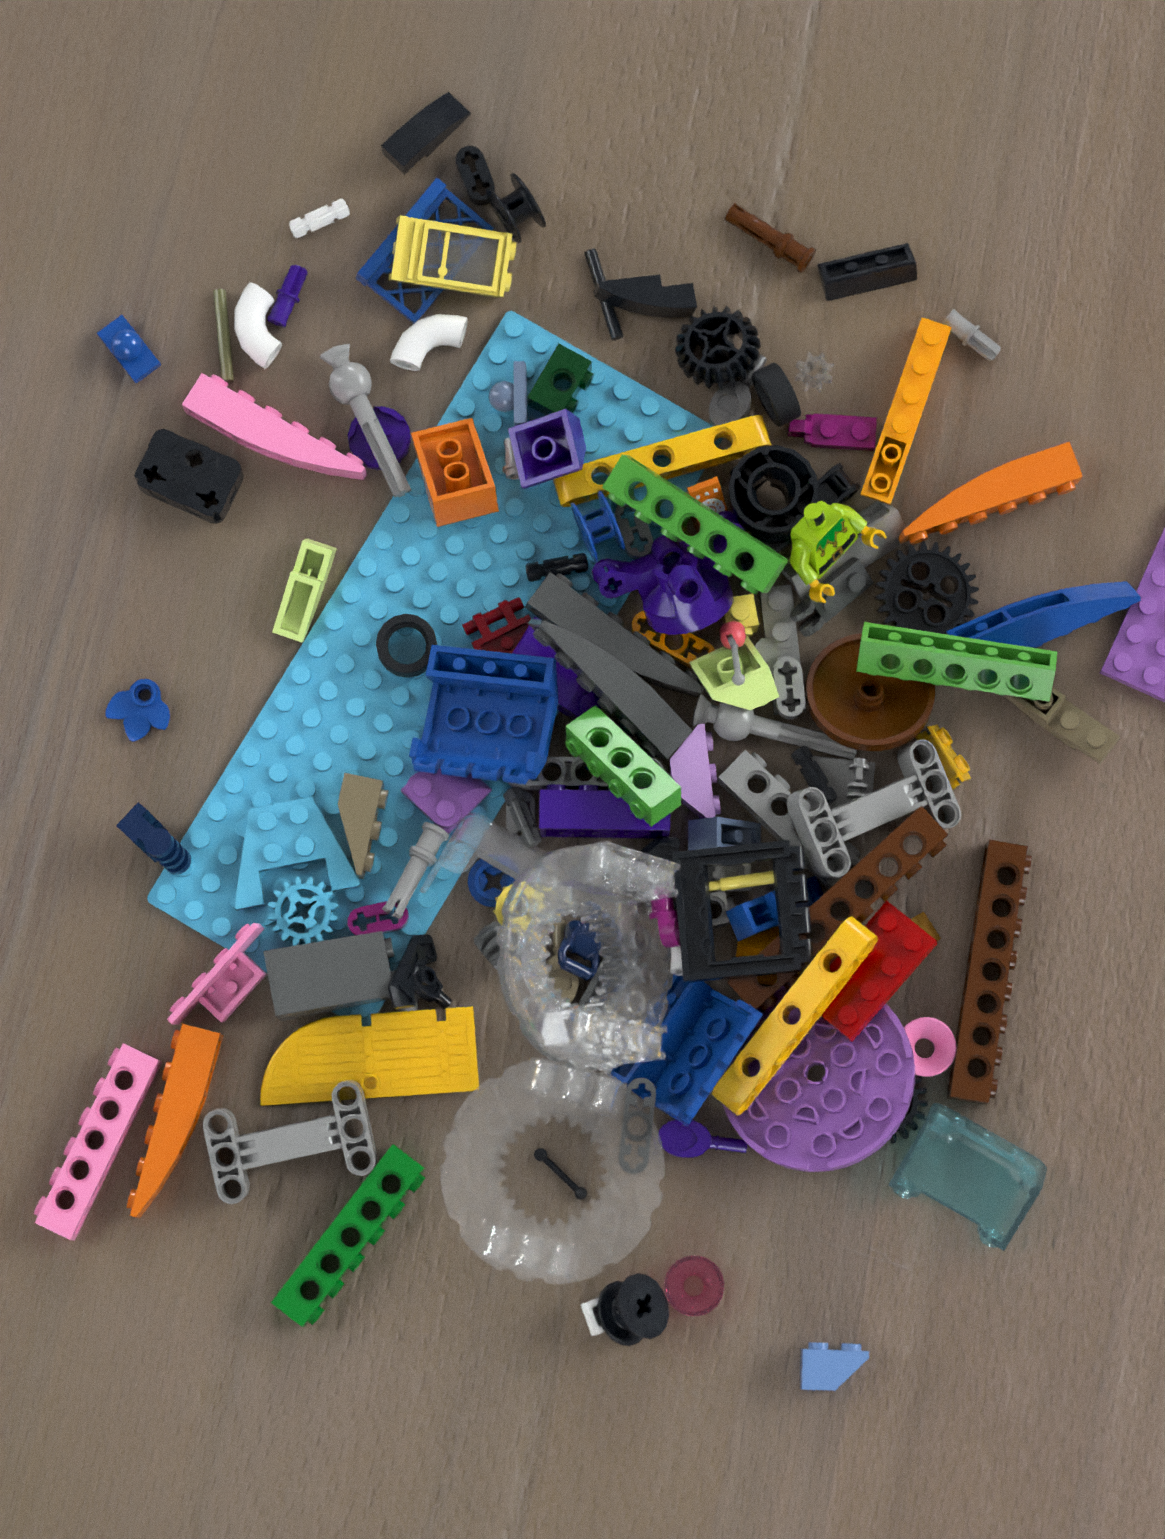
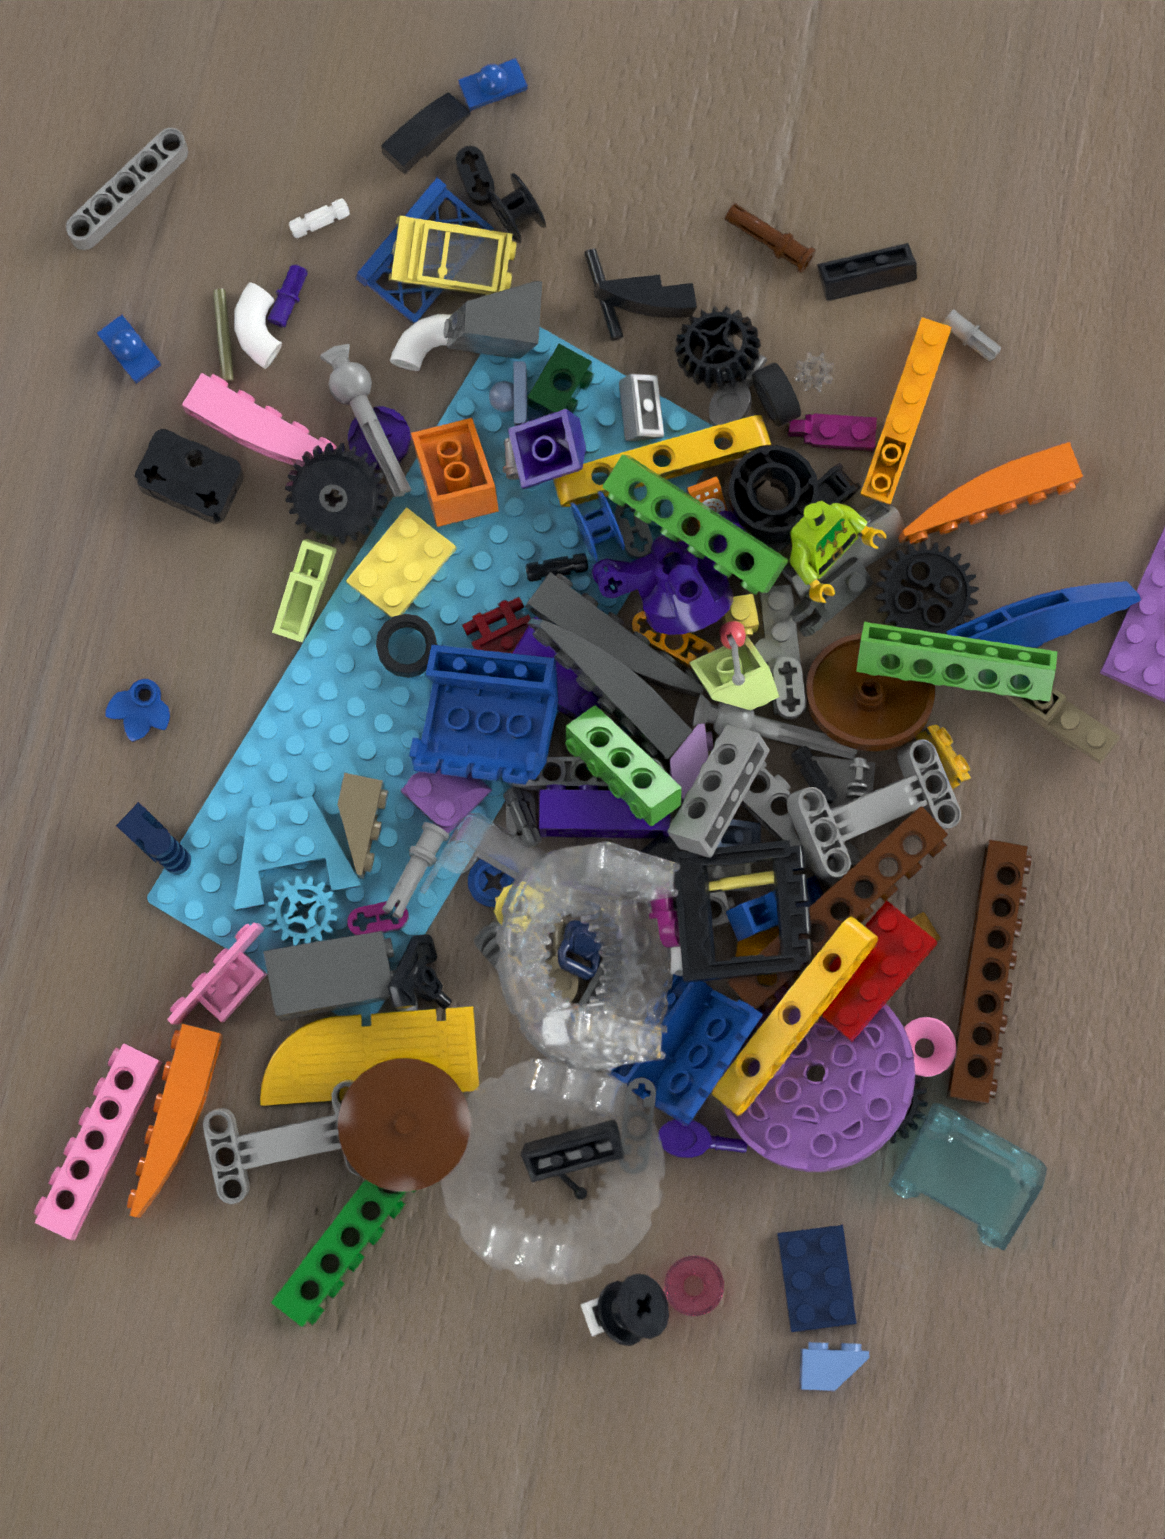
none -> light grey beam [66,128,188,250]
none -> black gear [285,443,387,544]
none -> reddish brown dish [338,1058,470,1192]
none -> light yellow plate [346,507,456,618]
none -> dark grey slope [443,281,542,359]
none -> blue tile [458,58,528,111]
none -> black slope [521,1119,624,1182]
none -> light grey slope [619,374,664,441]
none -> light grey brick [667,724,770,858]
none -> dark blue plate [777,1225,857,1332]

